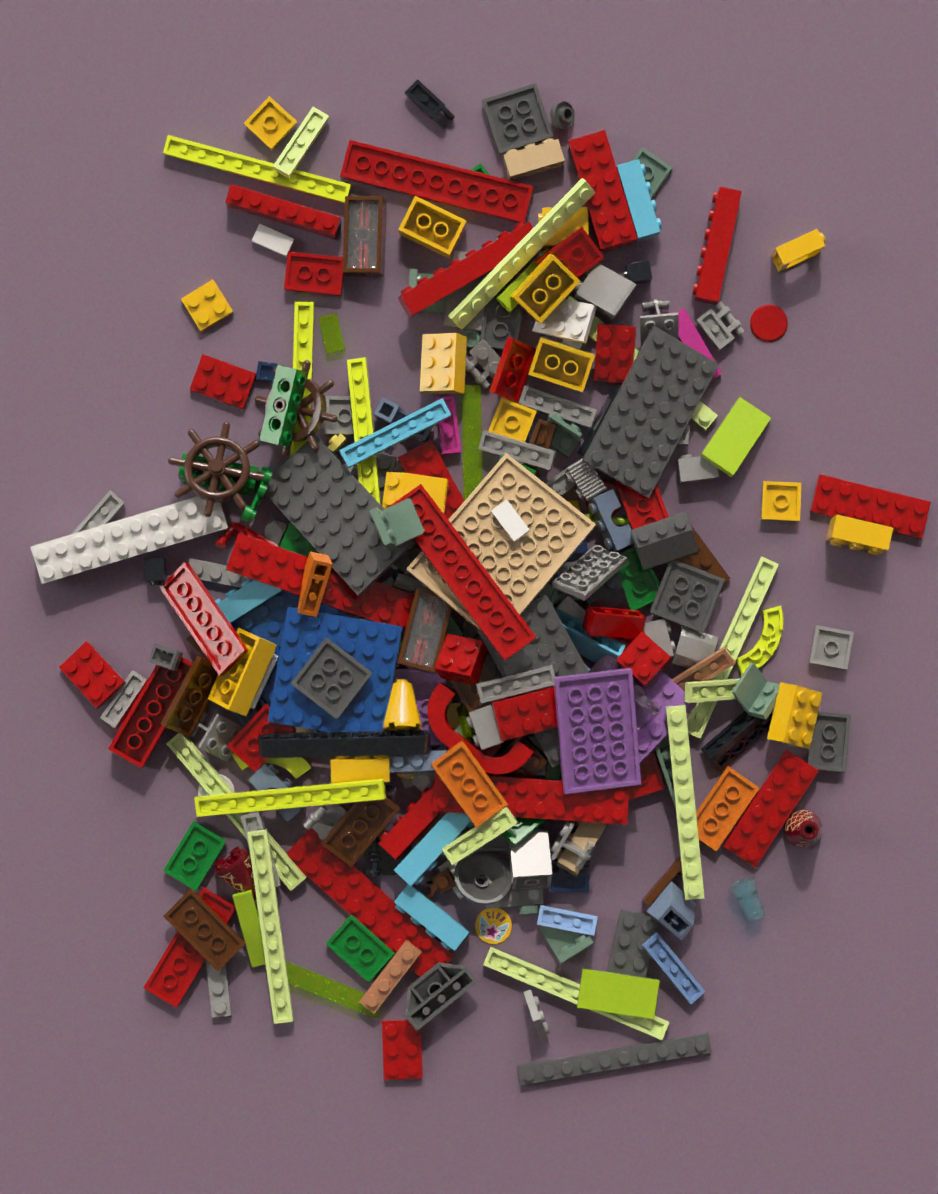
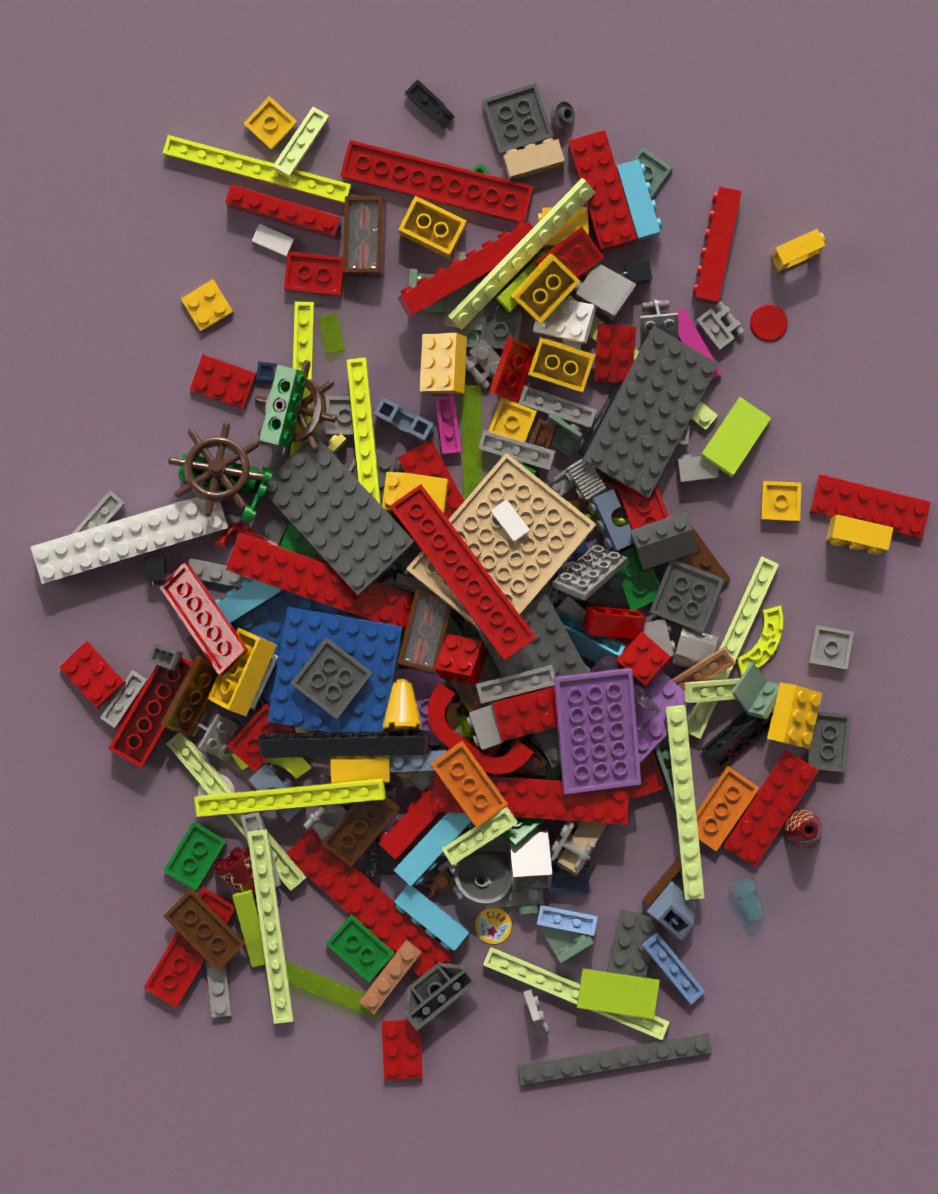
orange slope [298,552,333,617] -> none
medium azure plate [339,398,451,469] -> none
sand green bracket [370,498,425,550] -> none

